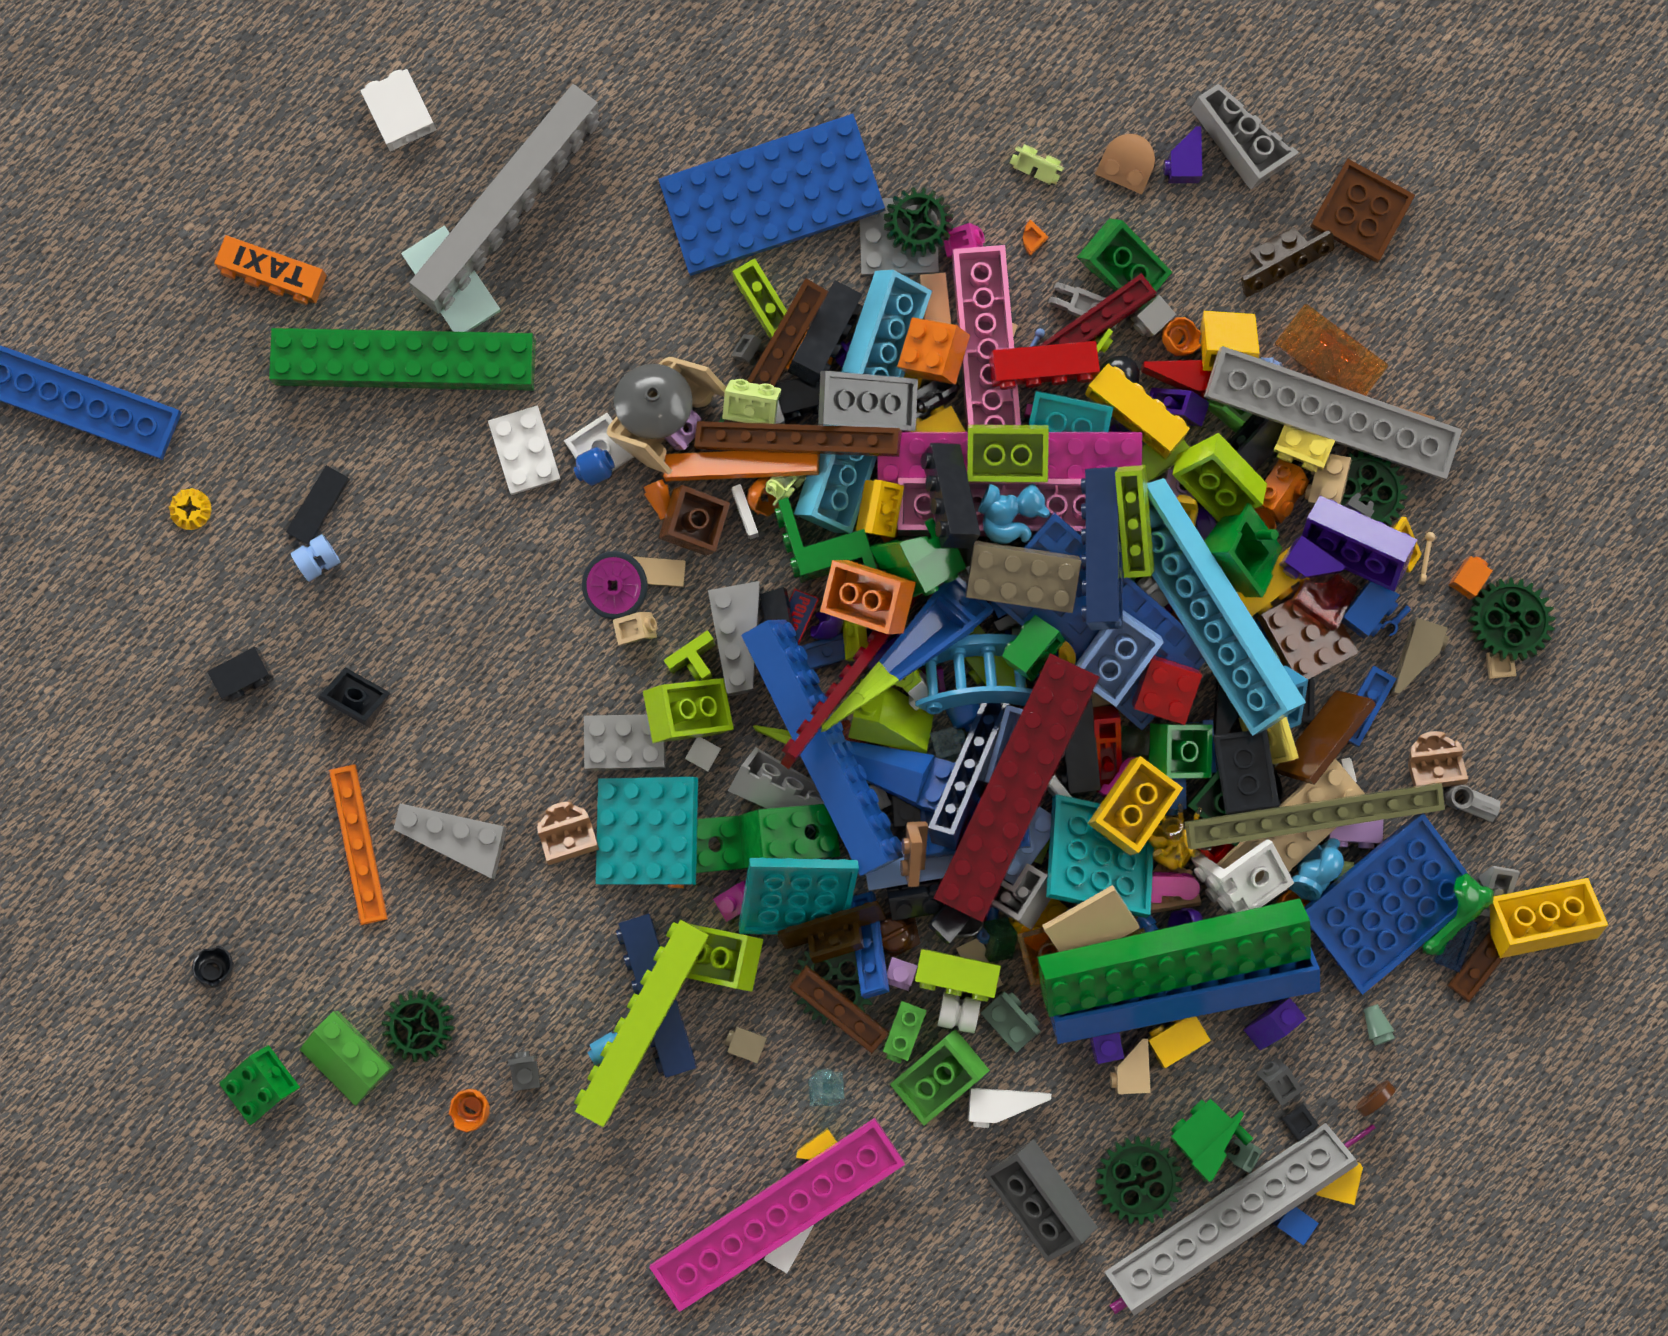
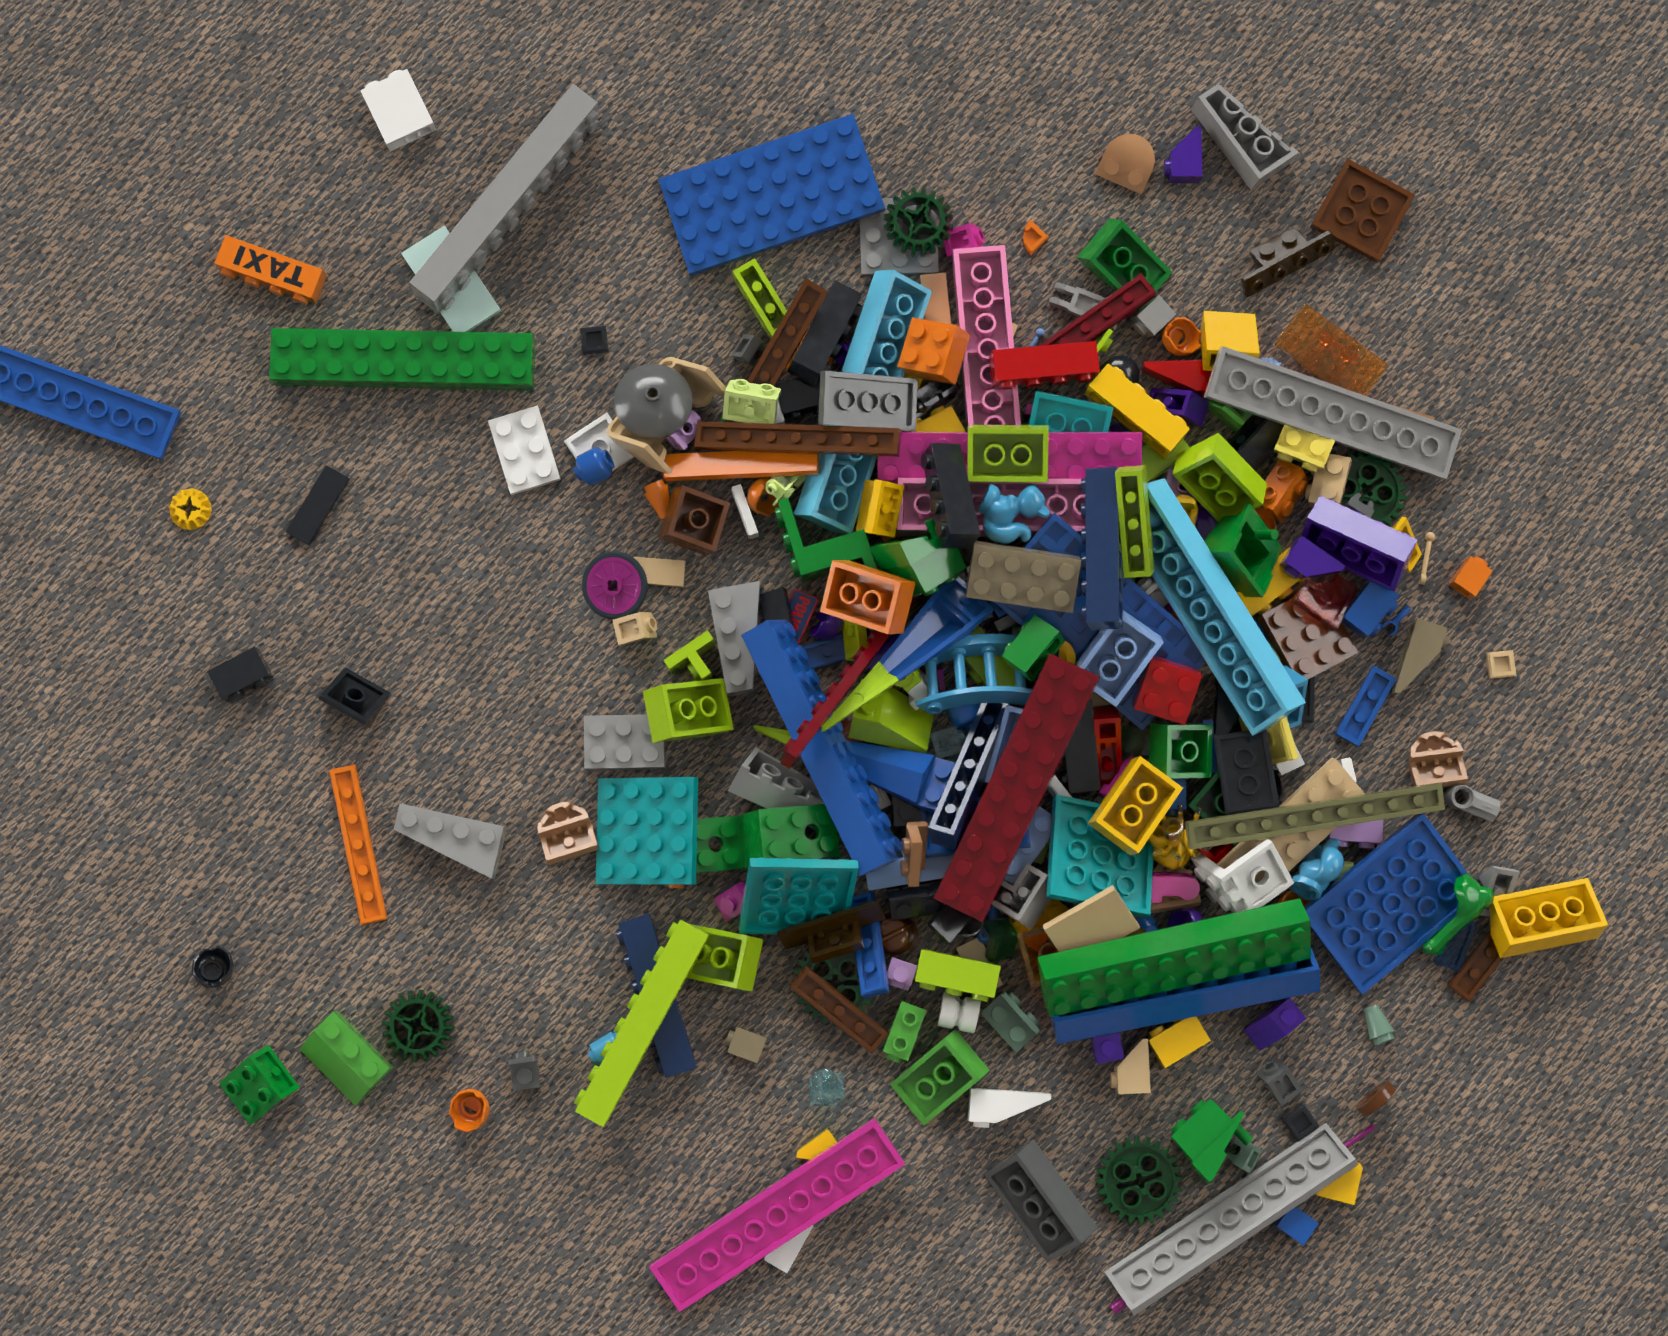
light blue wheel [291,534,341,582] -> none
white tile [685,737,721,772] -> none
yellowish green hinge [1010,144,1064,185] -> none
reddish brown tile [1275,690,1376,785] -> none
dark green gear [1468,577,1556,663] -> none
none -> black tile [580,326,609,355]

